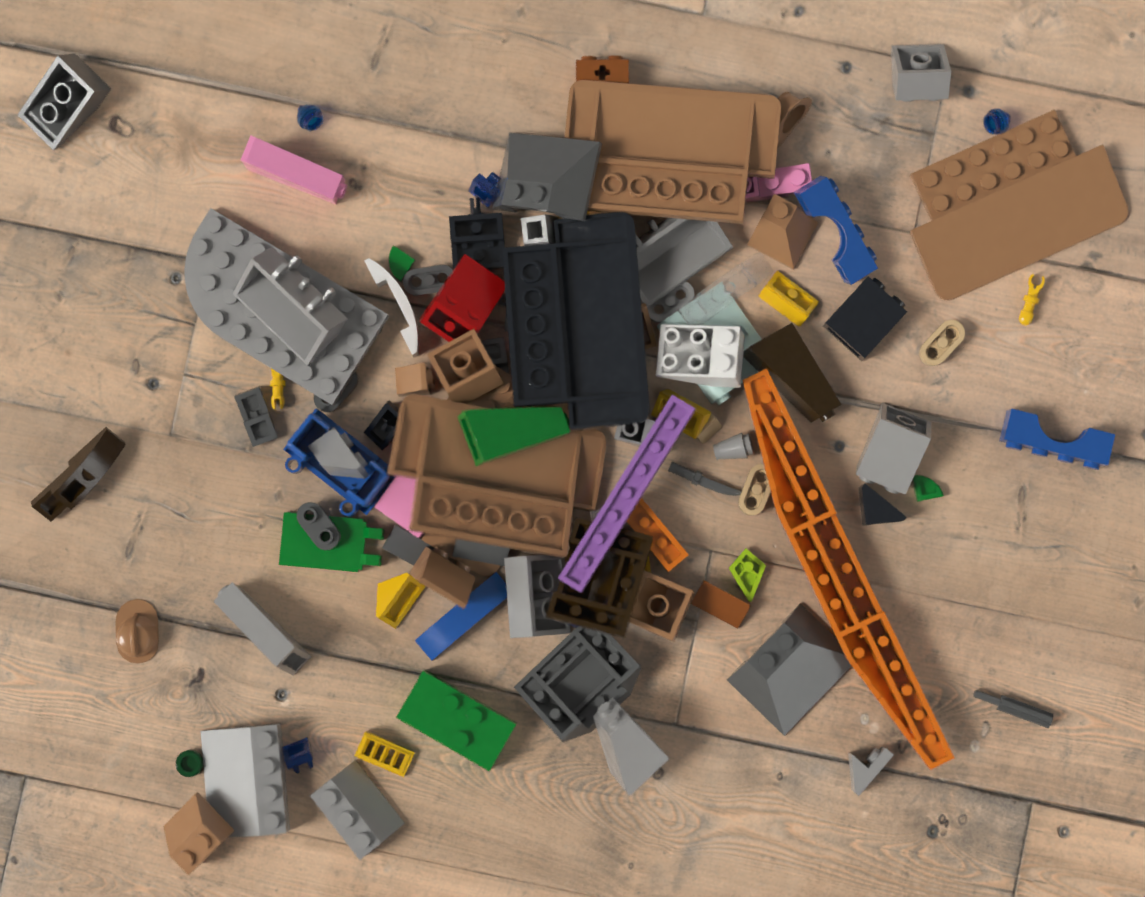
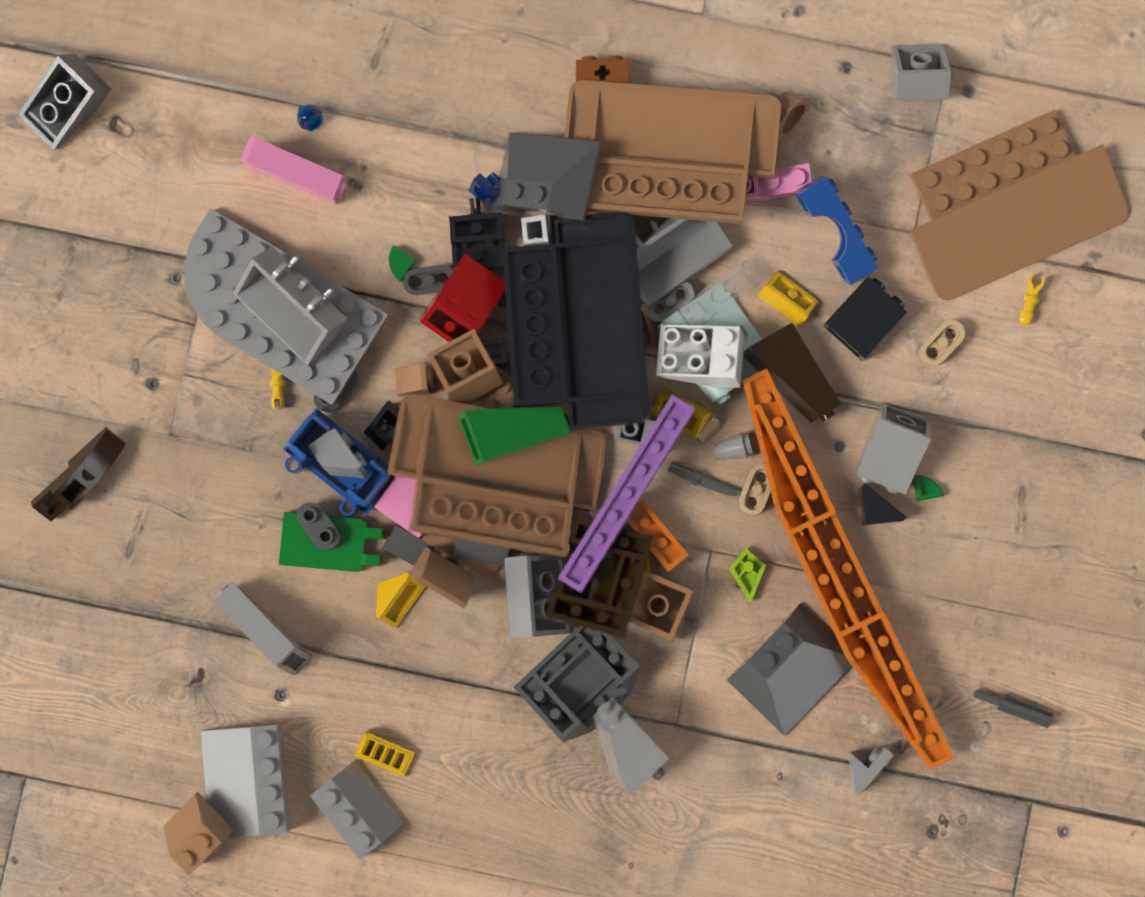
medium nougat piece [115,599,159,664] -> none
dark green tile [176,750,203,777] -> none
dark grey slope [234,386,278,447] -> none
clear blue tile [283,737,313,774] -> none
white slope [364,258,420,357] -> none
green brick [396,670,517,771] -> none
blue slope [415,572,507,661] -> none
dark orange slope [691,580,751,629] -> none
medium nougat slope [747,194,818,269] -> none
clear blue plate [983,108,1011,135] -> none
blue arch [999,409,1116,470] -> none

